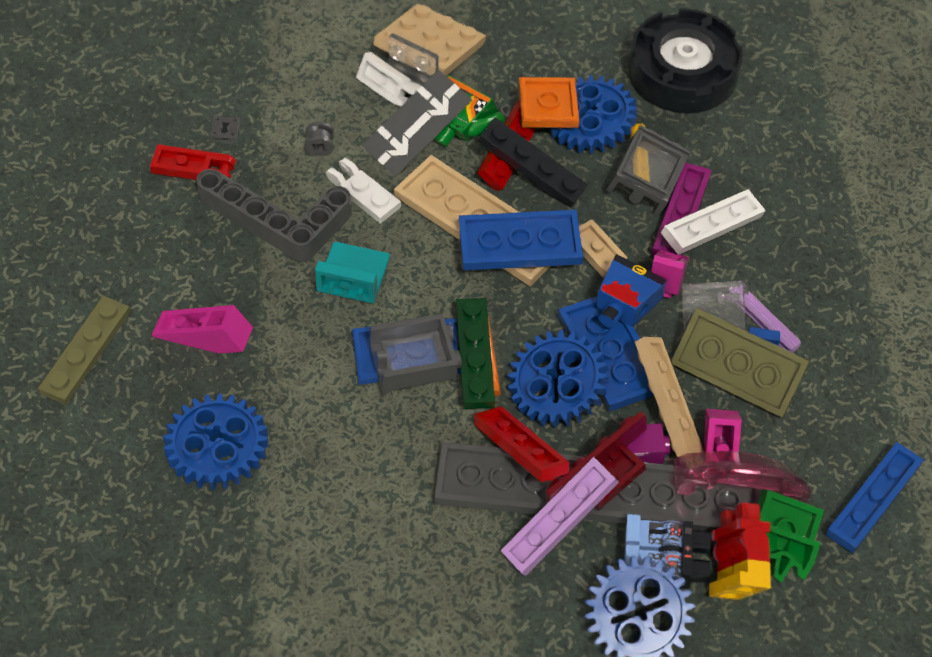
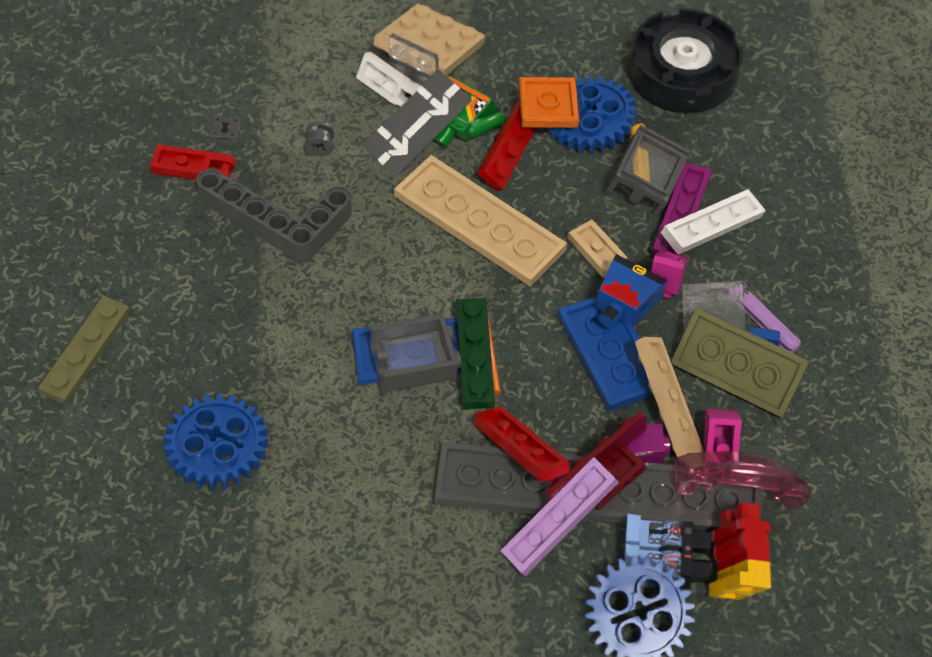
dark pink slope [152,305,253,354] -> none
teal bracket [315,242,390,304] -> none
white hinge [326,158,401,224] -> none
blue plate [459,210,583,270] -> none
black plate [477,117,588,208] -> none
blue gear [508,330,609,428] -> none
green plate [758,489,824,583] -> none
blue plate [826,442,924,554] -> none

